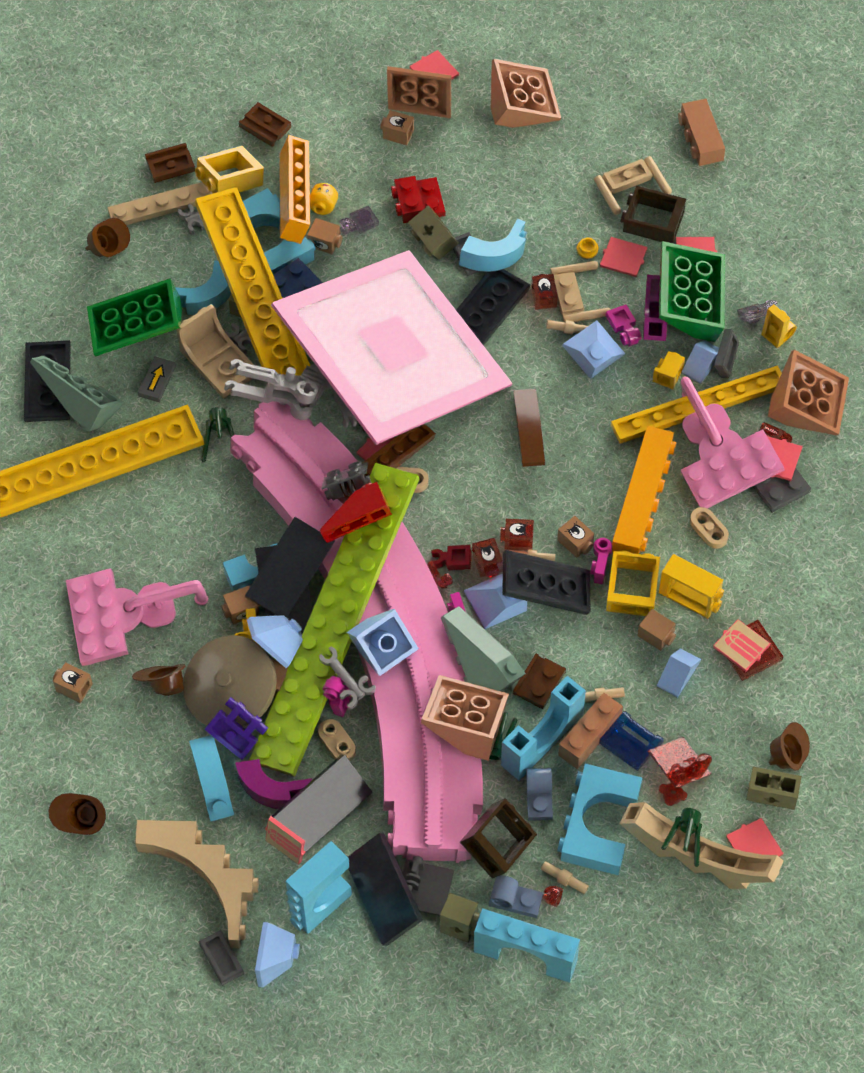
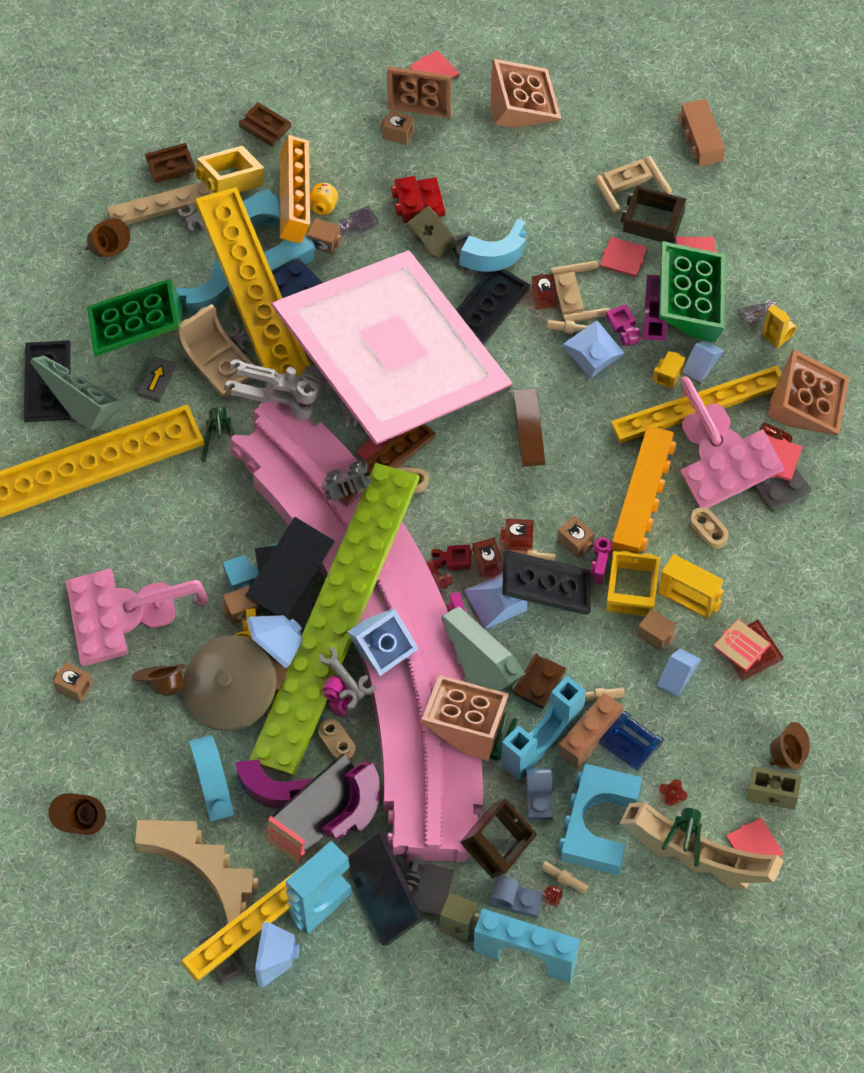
dark purple plate [204,697,268,760] -> none
red slope [320,482,392,543] -> none
yellow plate [577,237,599,259] -> none
clear red hinge [648,737,712,789] -> none
dark grey tile [714,329,739,378] -> none
none -> yellow plate [180,867,301,983]
none -> arch [321,762,380,839]

